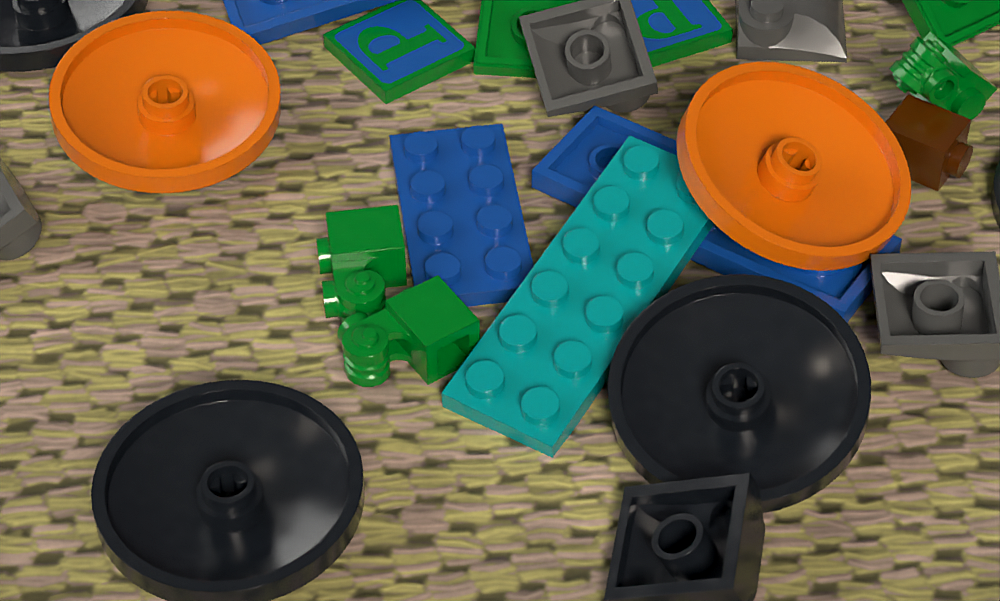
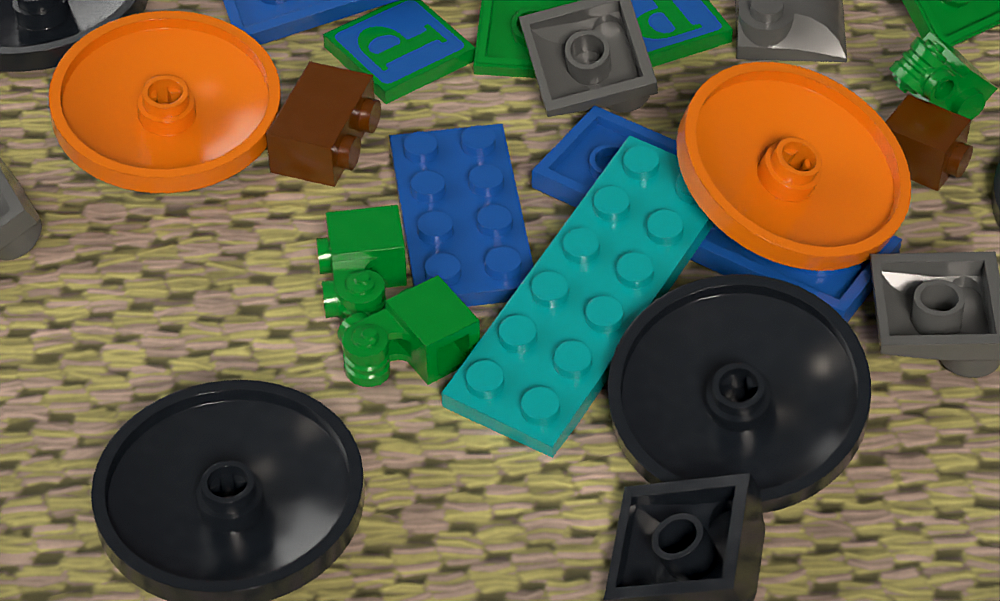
none -> reddish brown brick [266,61,381,187]

